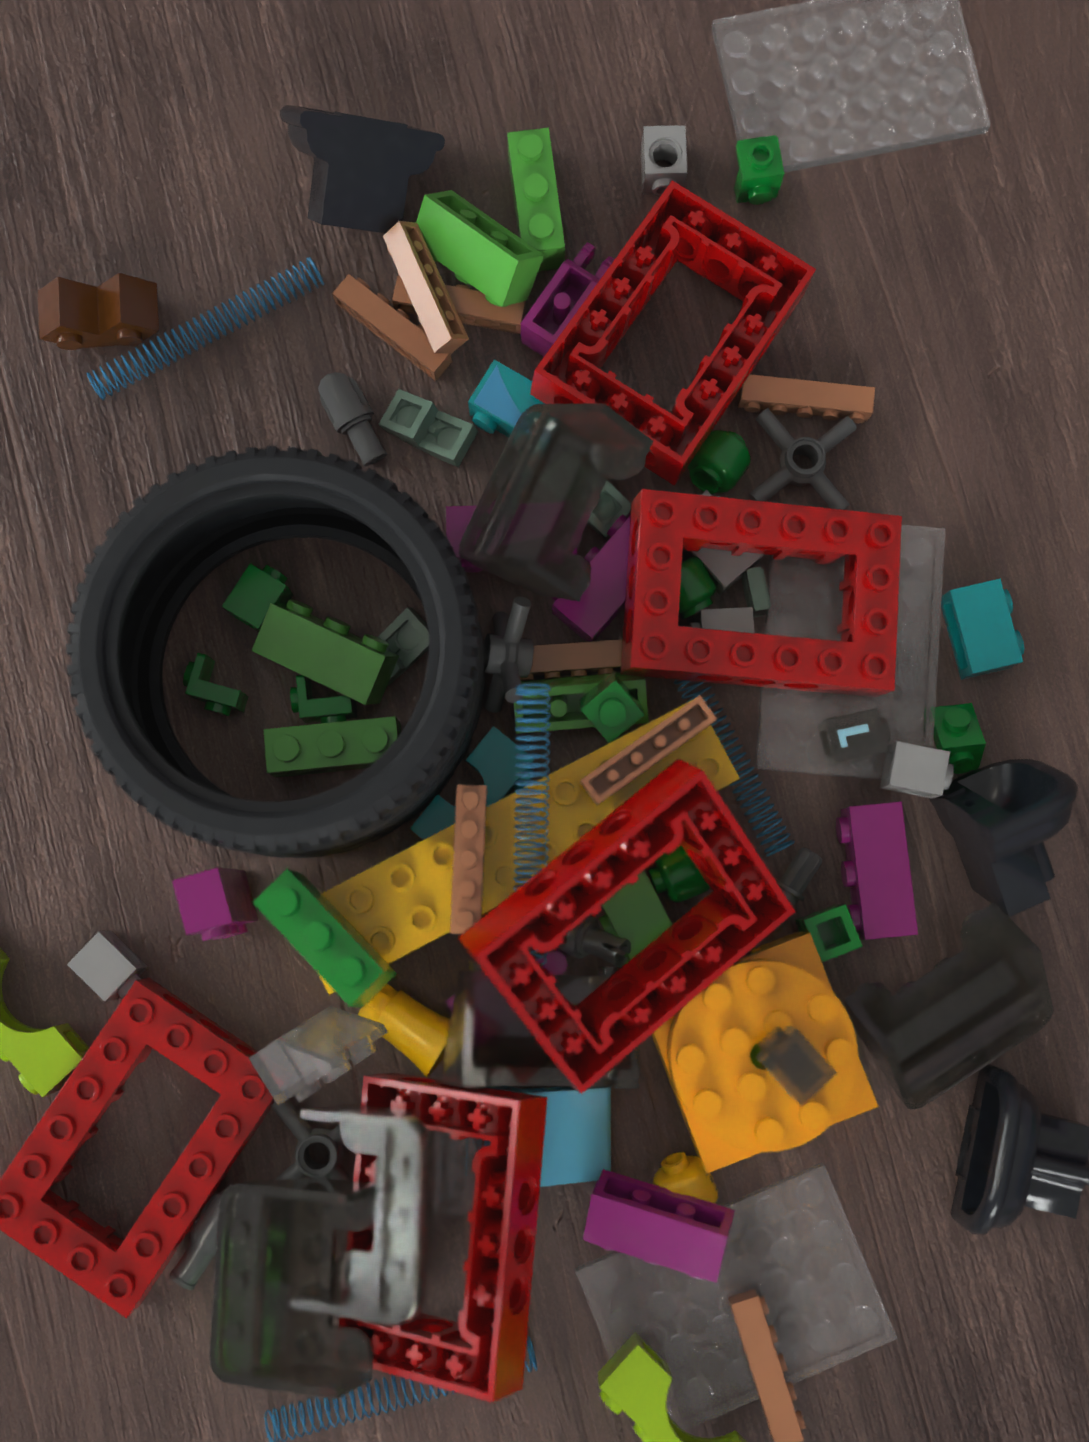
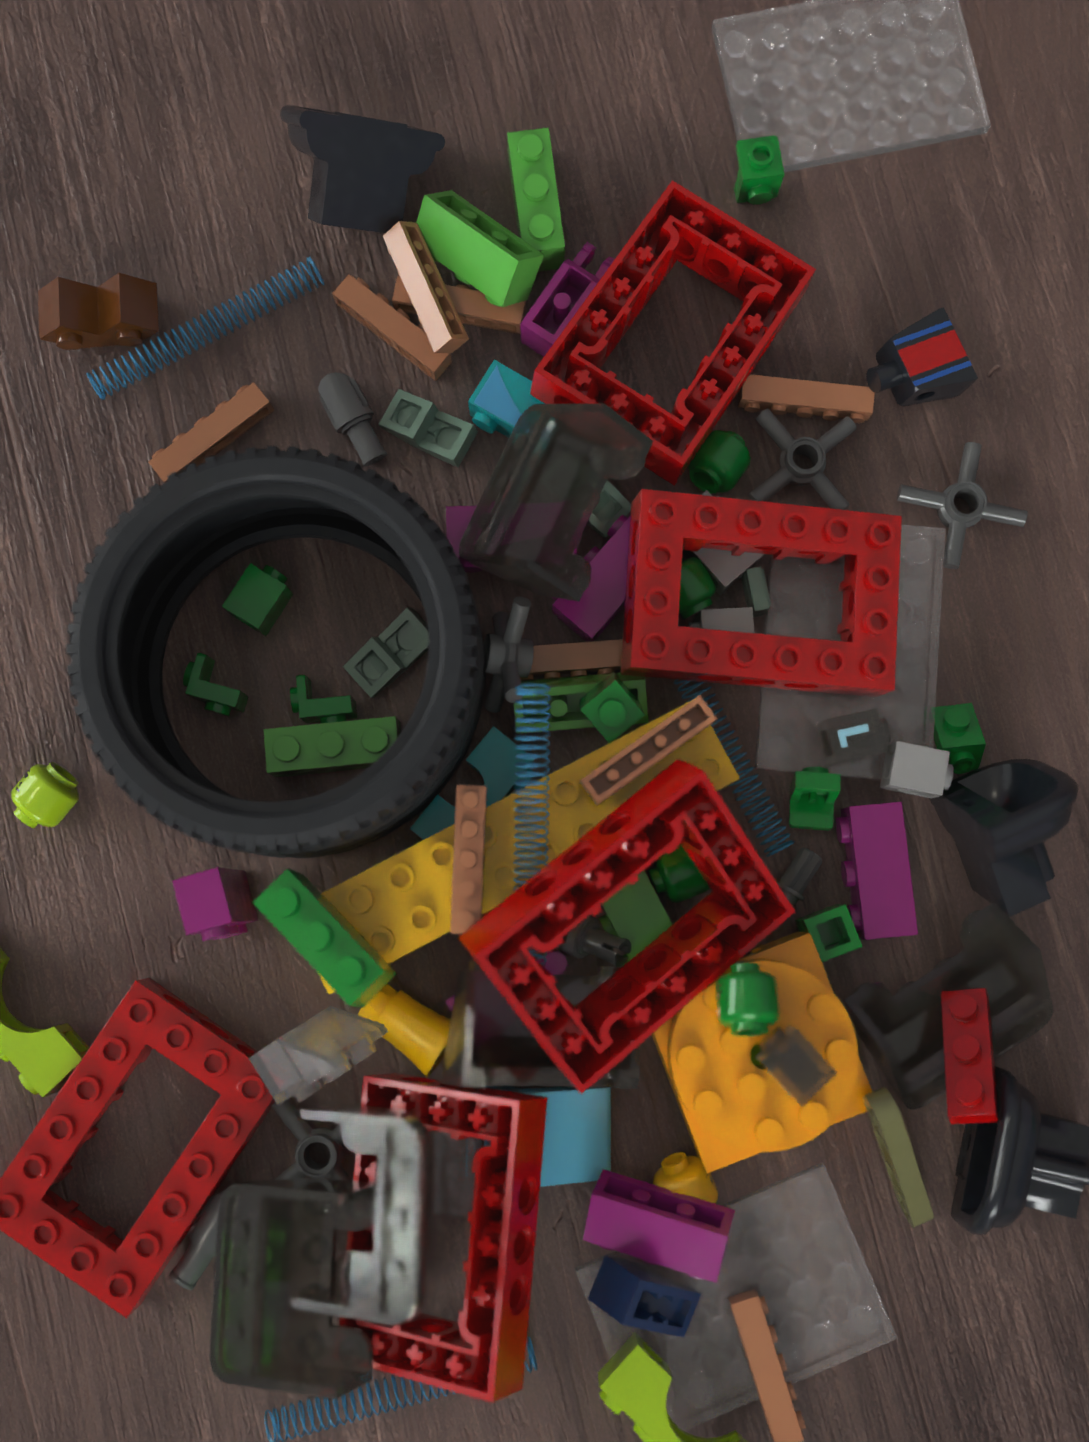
light grey brick [67,931,148,1002] -> none
bright green brick [251,599,399,705] -> none
light grey brick [641,125,687,197] -> none
teal brick [939,578,1025,680] -> none
none -> lime head [11,762,79,828]
none -> nougat piece [148,382,274,483]
none -> dark blue arch [587,1255,702,1338]
none -> green head [715,963,780,1036]
none -> green bracket [789,767,841,831]
none -> olive beam [863,1087,934,1228]
none -> black torso [866,307,978,407]
none -> dark grey bar [897,442,1028,569]
none -> red plate [941,988,999,1124]

